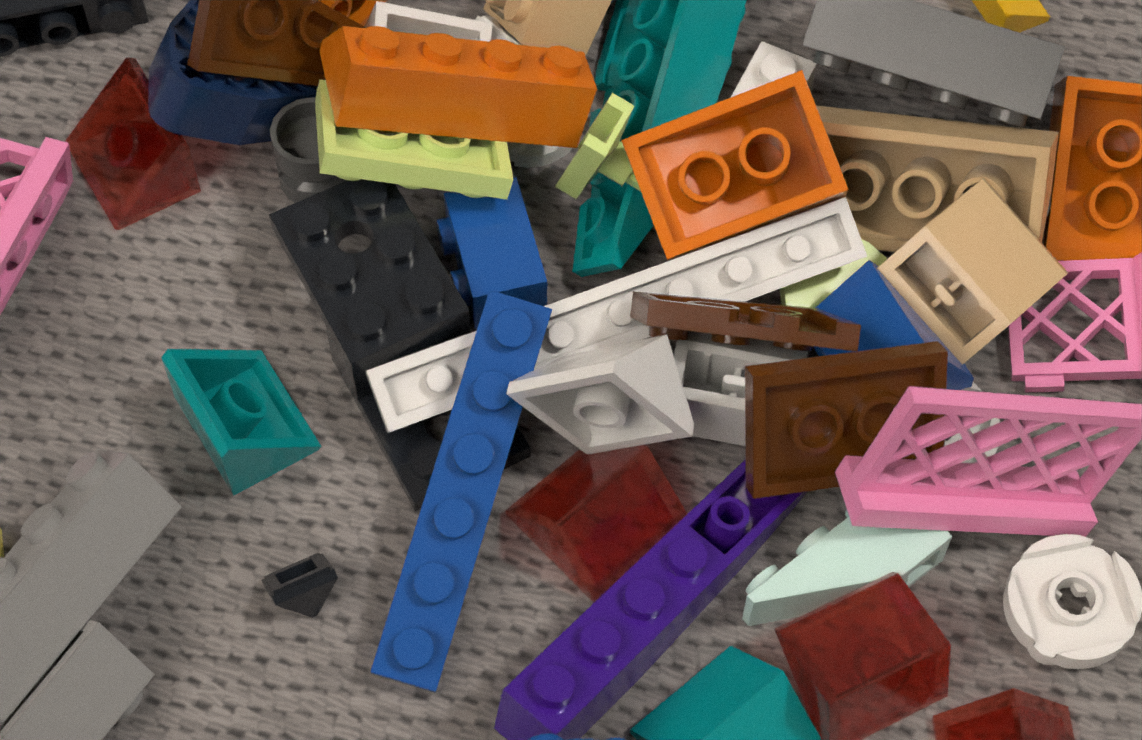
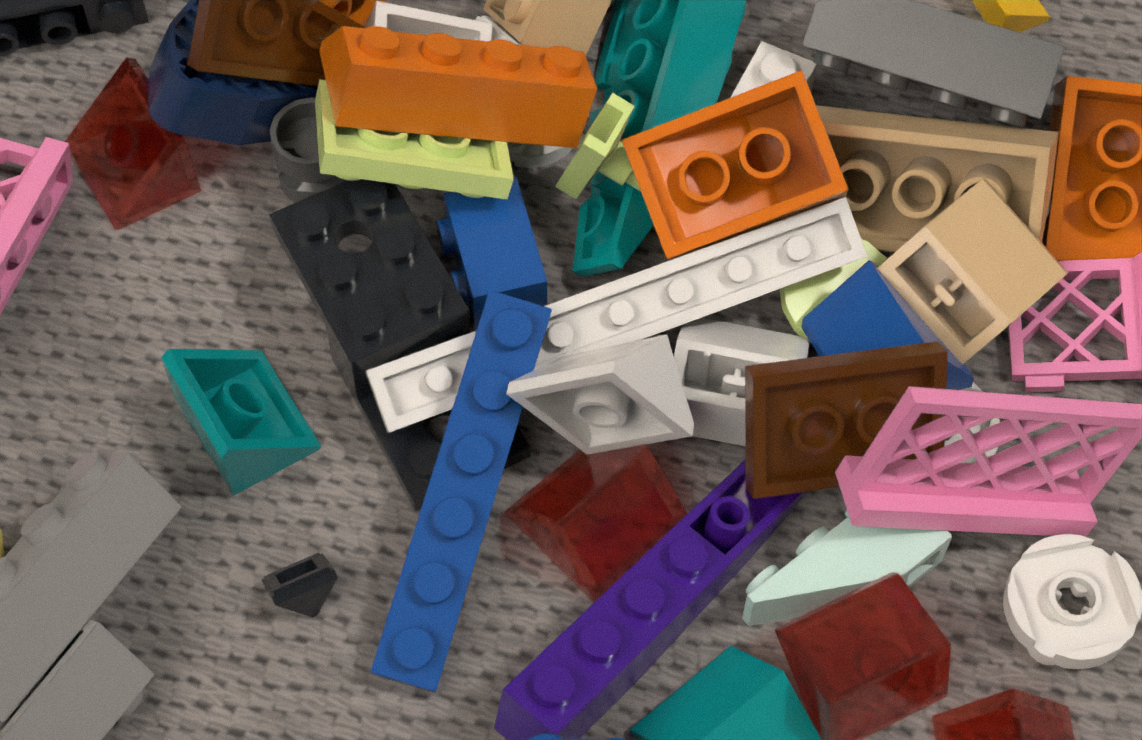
reddish brown wing [630,291,861,351] -> none

